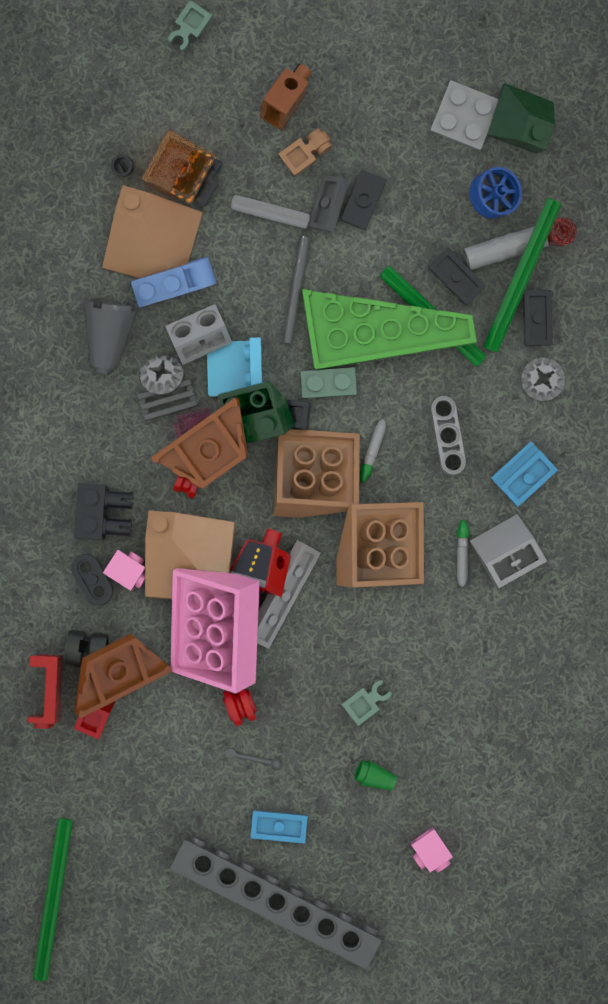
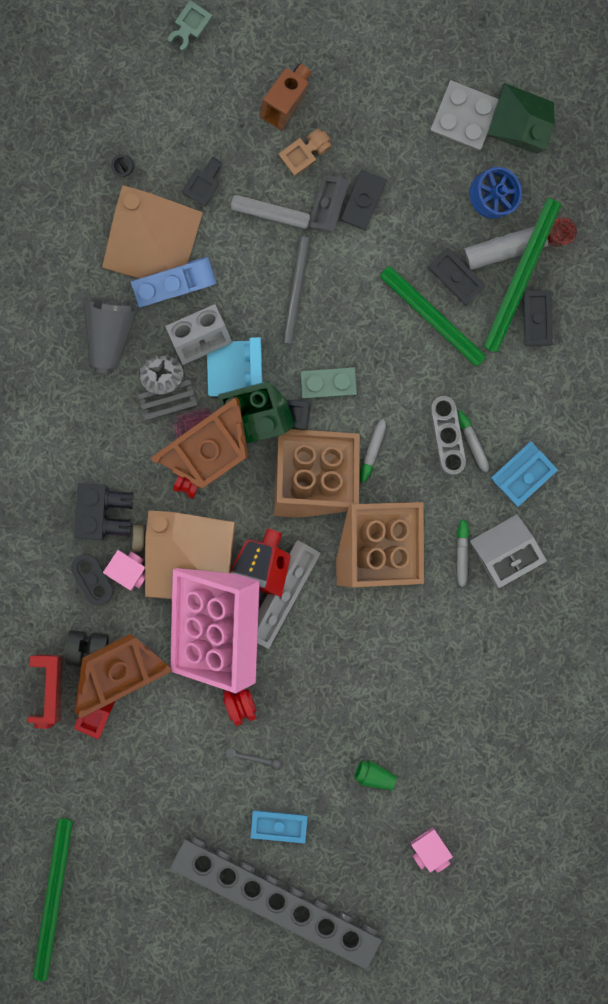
clear orange slope [142,130,217,204] -> none
bright green wing [302,289,477,370] -> none
sand green plate [341,680,392,726] -> none
light grey gear [521,357,565,401] -> none
none -> dark tan tile [132,524,144,552]
none -> light grey piece [457,410,489,472]

